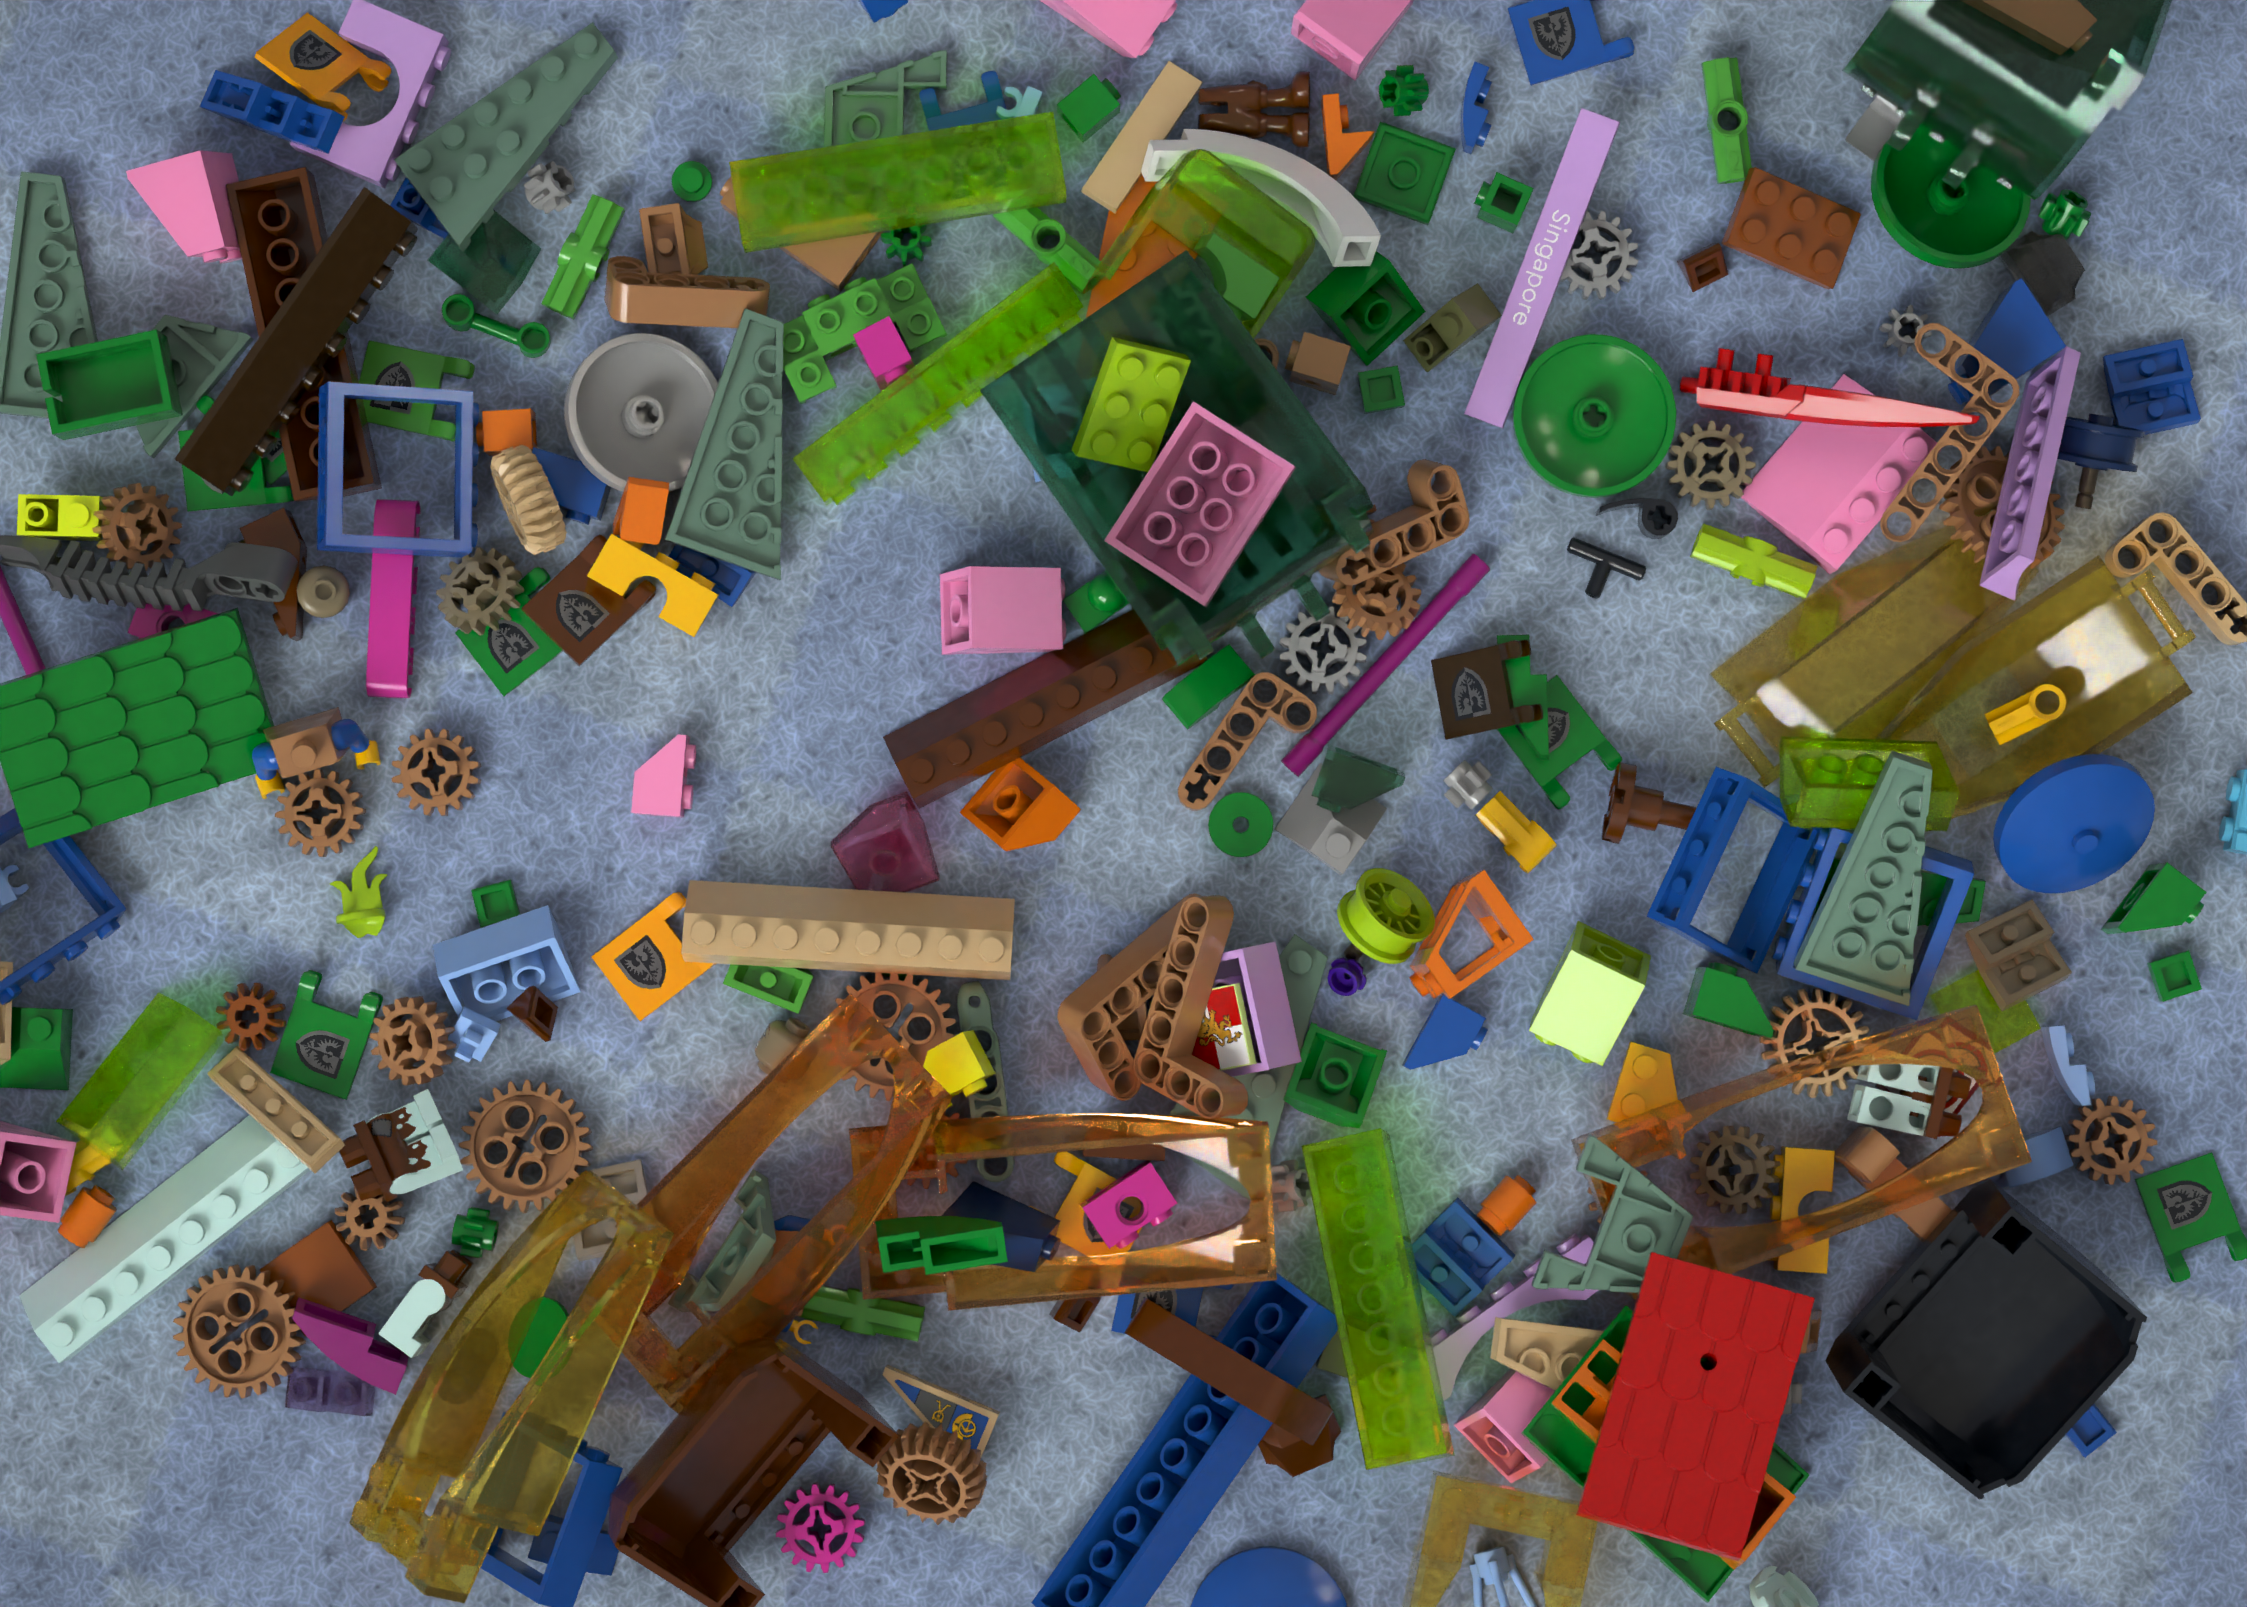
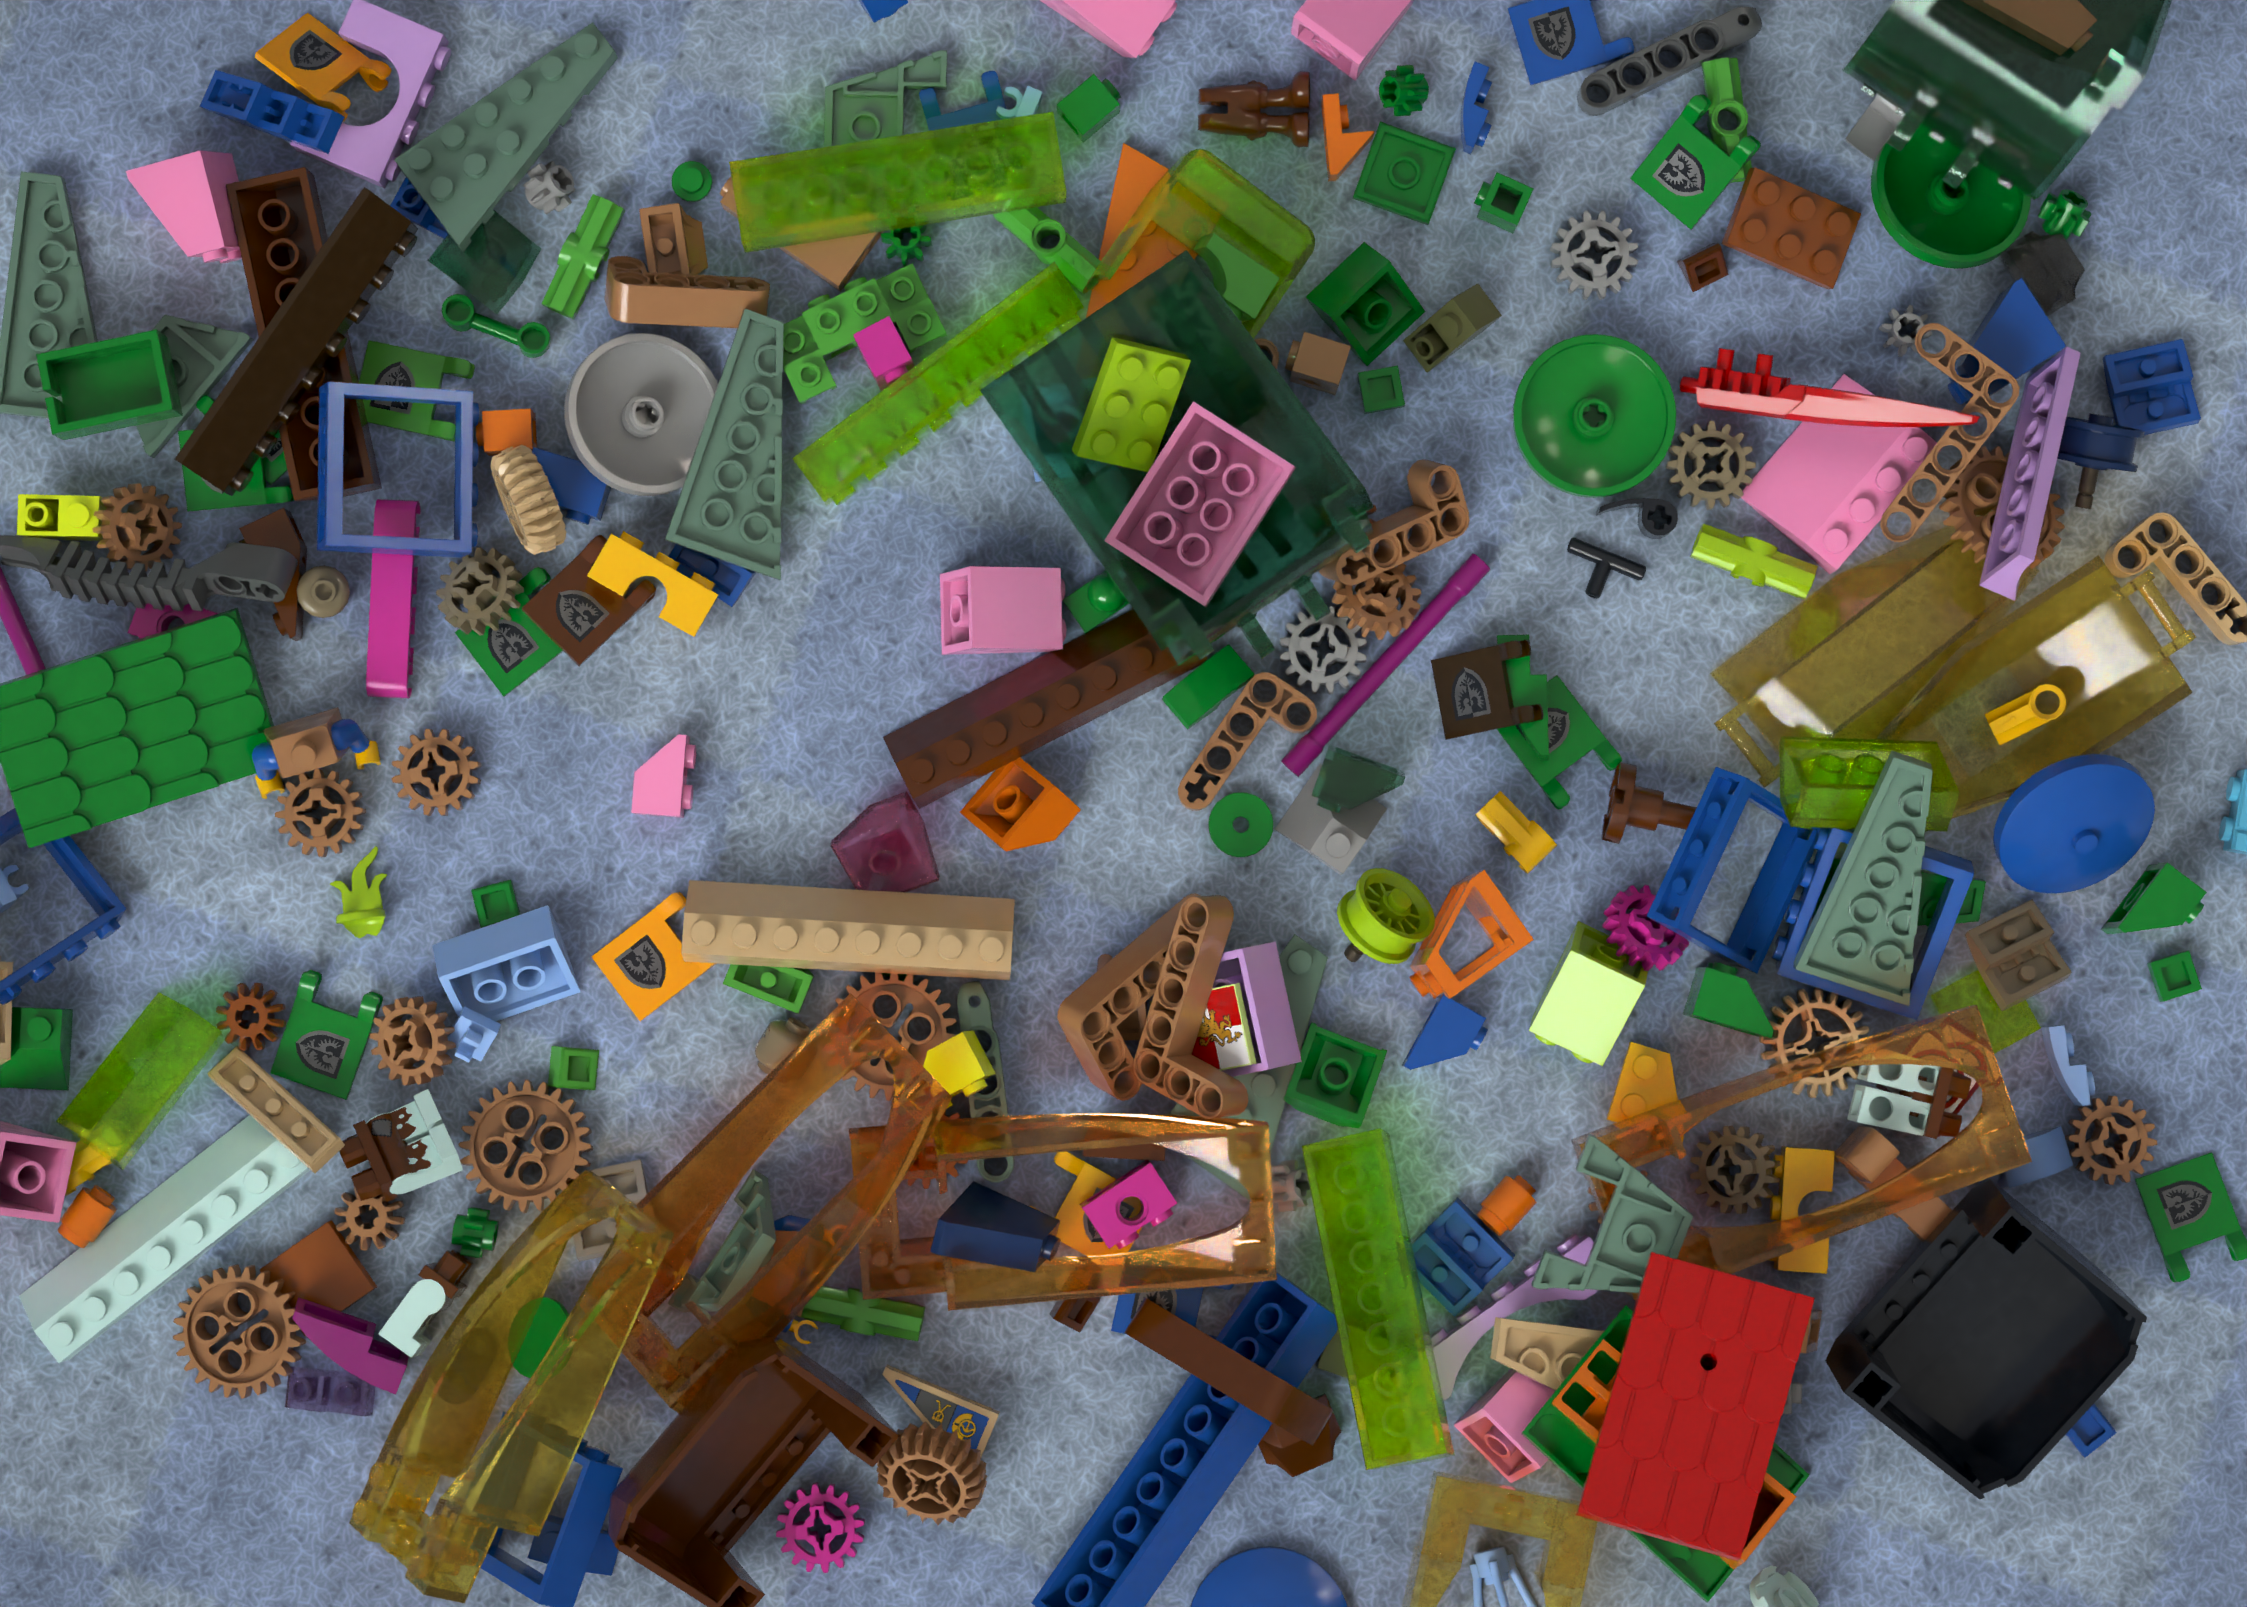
reddish brown slope [506,986,558,1042] -> none
orange slope [613,477,669,545] -> none
green slope [875,1216,1008,1275] -> none
tan tile [1082,61,1203,214] -> none
white arch [1141,129,1381,267] -> none
dark purple plate [1327,957,1367,996] -> none
light grey gear [1443,760,1493,810] -> none
lavender tile [1464,108,1620,429] -> none
none -> bright green slope [548,1046,599,1090]
none -> dark grey piece [1577,7,1762,116]
none -> dark pink gear [1602,885,1690,971]
none -> green flag [1630,94,1761,230]

